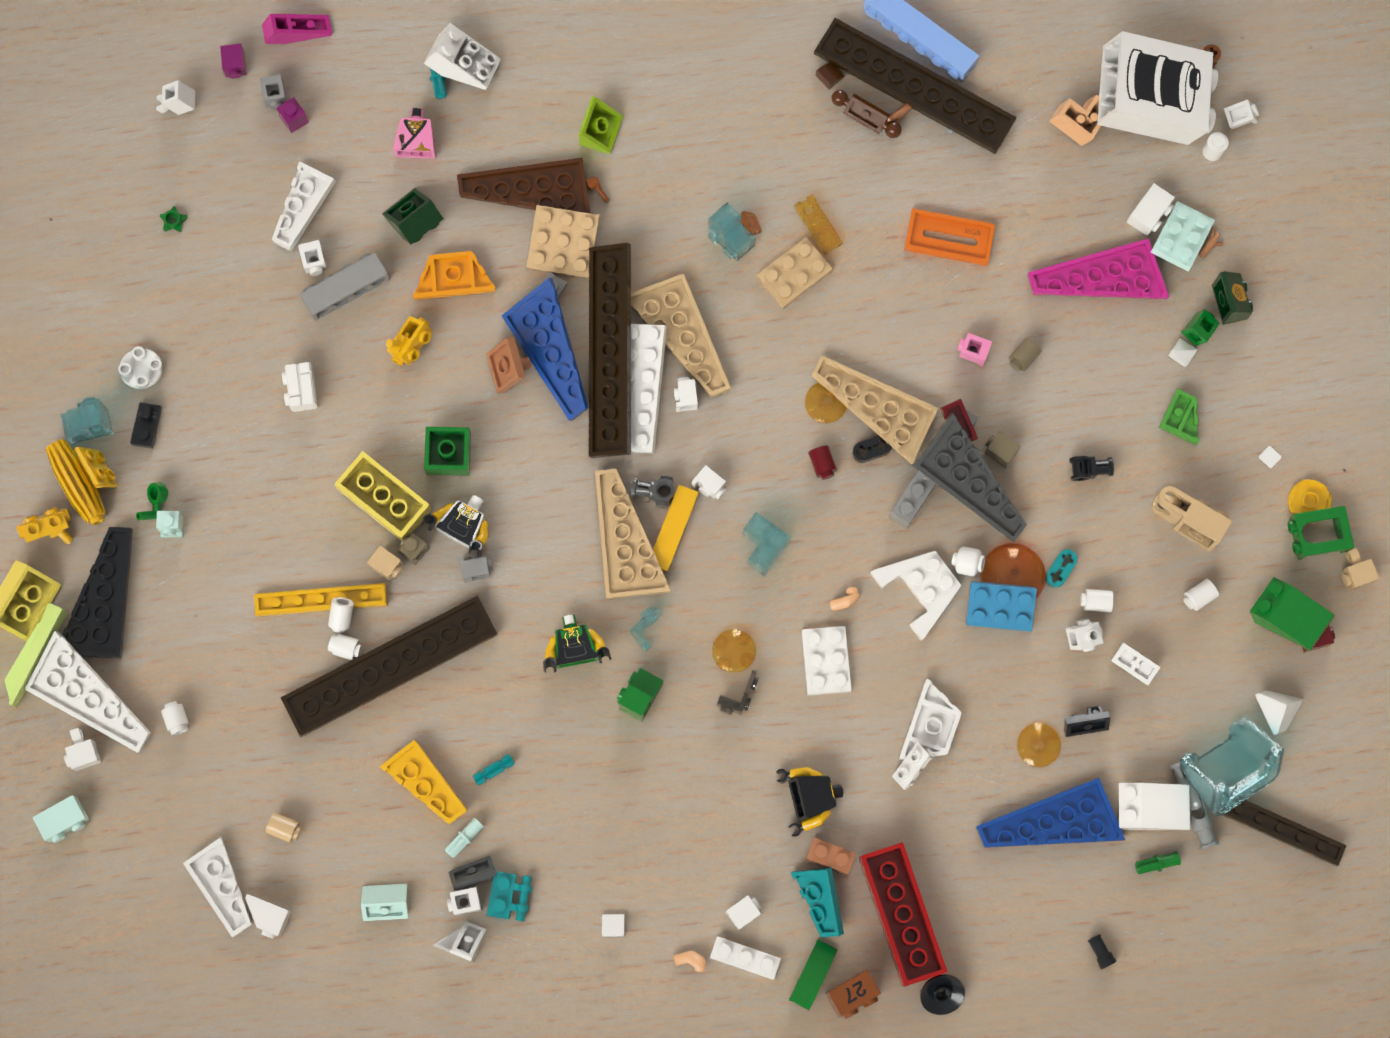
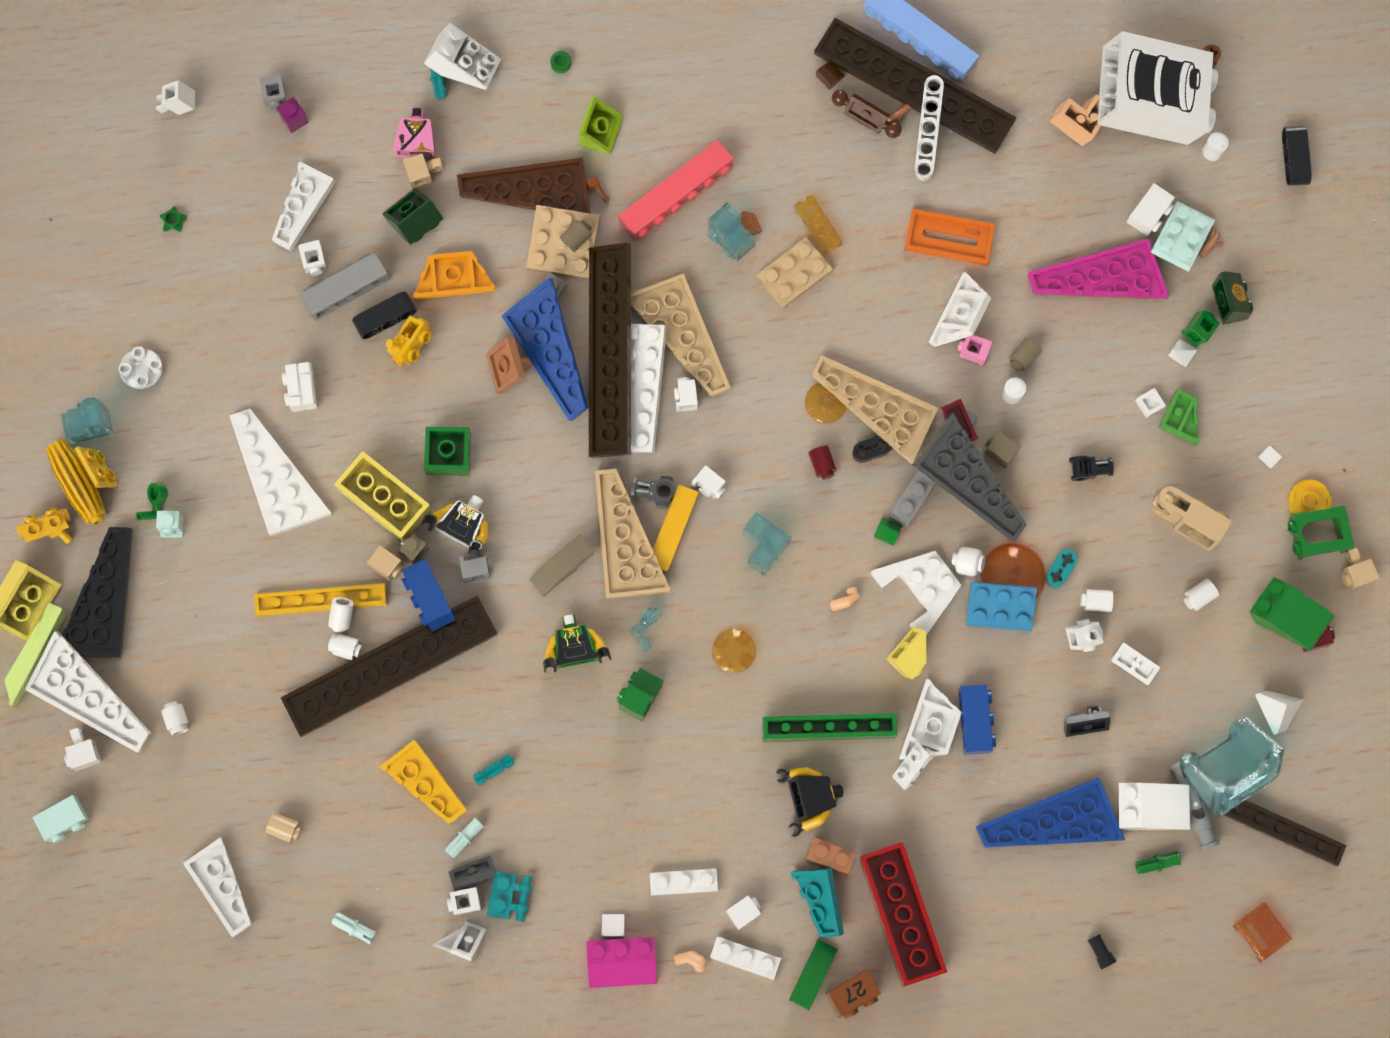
black hinge [130,402,162,449] -> none
magenta brick [220,44,247,79] -> none
white slope [245,894,292,939] -> none
dark pink slope [262,14,332,44] -> none
light aqua panel [361,884,409,921] -> none
clear smoke bracket [717,670,759,715] -> none
white plate [801,626,852,696] -> none
black dish [920,974,965,1015] -> none
clear yellow dish [1017,723,1061,767] -> none
white bracket [1224,99,1259,129] -> none
none -> white wing [229,409,332,536]
none -> light aqua axle [332,912,376,945]
none -> black beam [352,291,417,339]
none -> blue brick [401,559,456,632]
none -> tan brick [403,153,443,190]
none -> dark tan slope [530,534,594,597]
none -> green tile [550,51,571,73]
none -> dark tan brick [559,220,592,253]
none -> dark pink slope [586,937,657,988]
none -> coral brick [618,140,733,241]
none -> white plate [650,869,718,896]
none -> green brick [762,713,897,742]
none -> green slope [874,517,902,545]
none -> light yellow slope [886,626,926,680]
none -> white beam [915,75,944,181]
none -> white wing [929,272,991,347]
none -> blue brick [958,685,996,755]
none -> white brick [1001,377,1026,405]
none -> white tile [1135,388,1166,418]
none -> clear orange plate [1232,902,1292,963]
none -> black beam [1282,126,1312,186]

